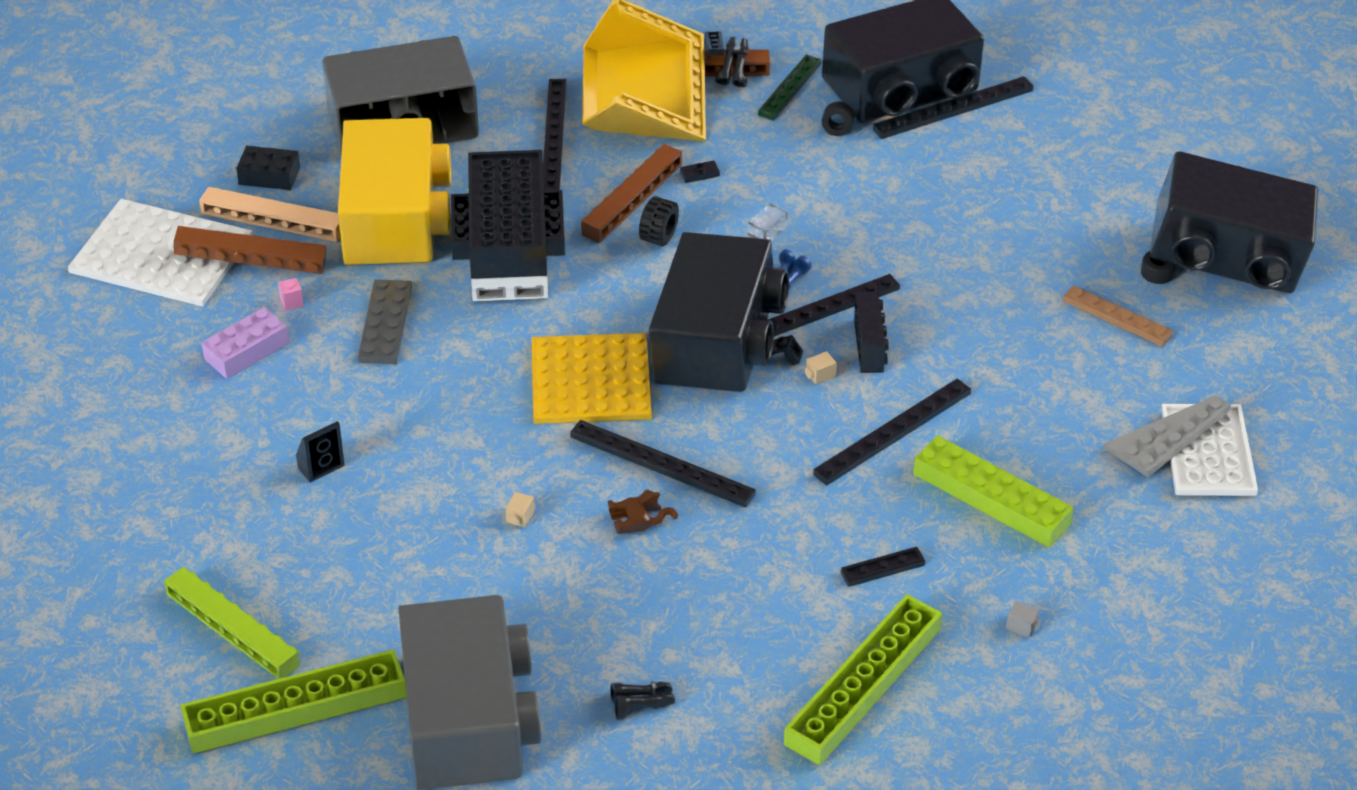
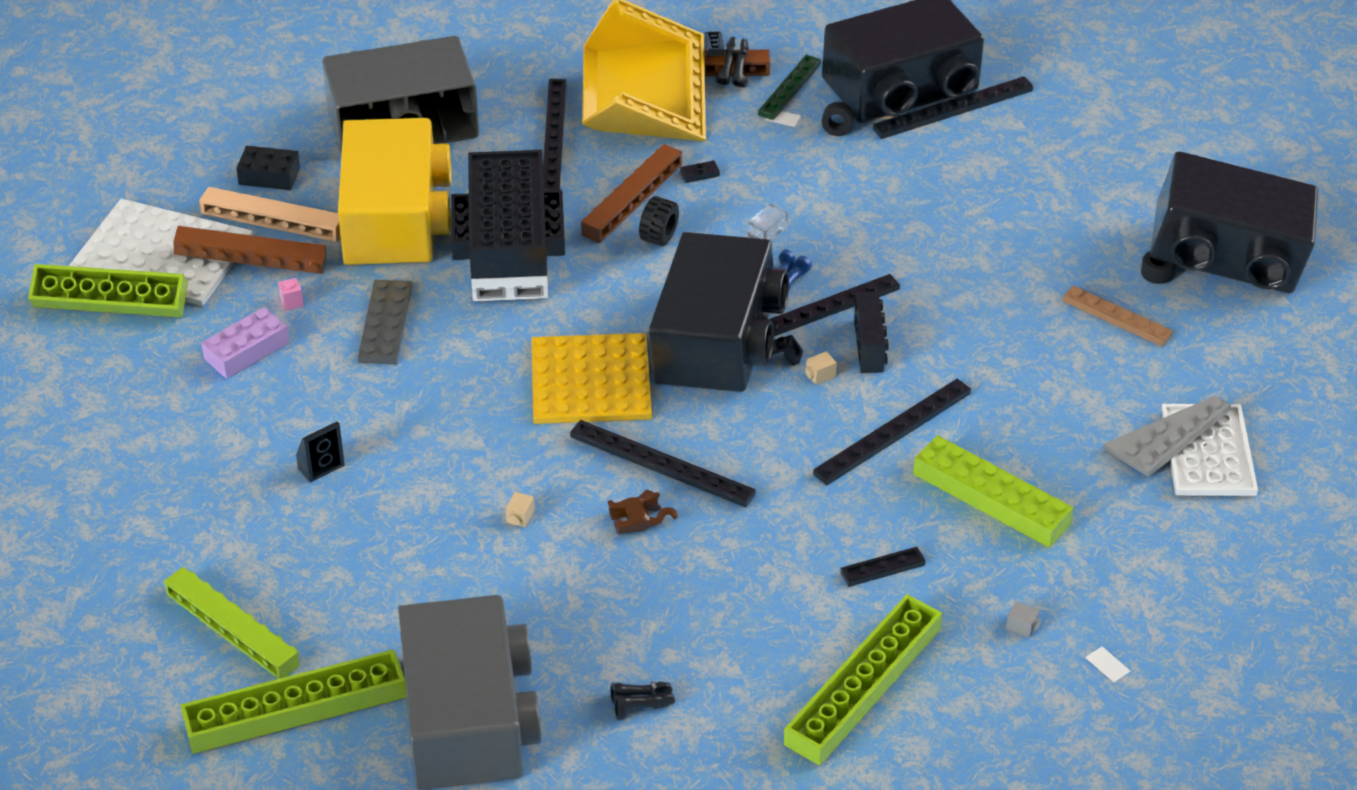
none -> lime brick [28,264,188,318]
none -> white sticker [765,111,801,127]
none -> white sticker [1085,647,1130,682]

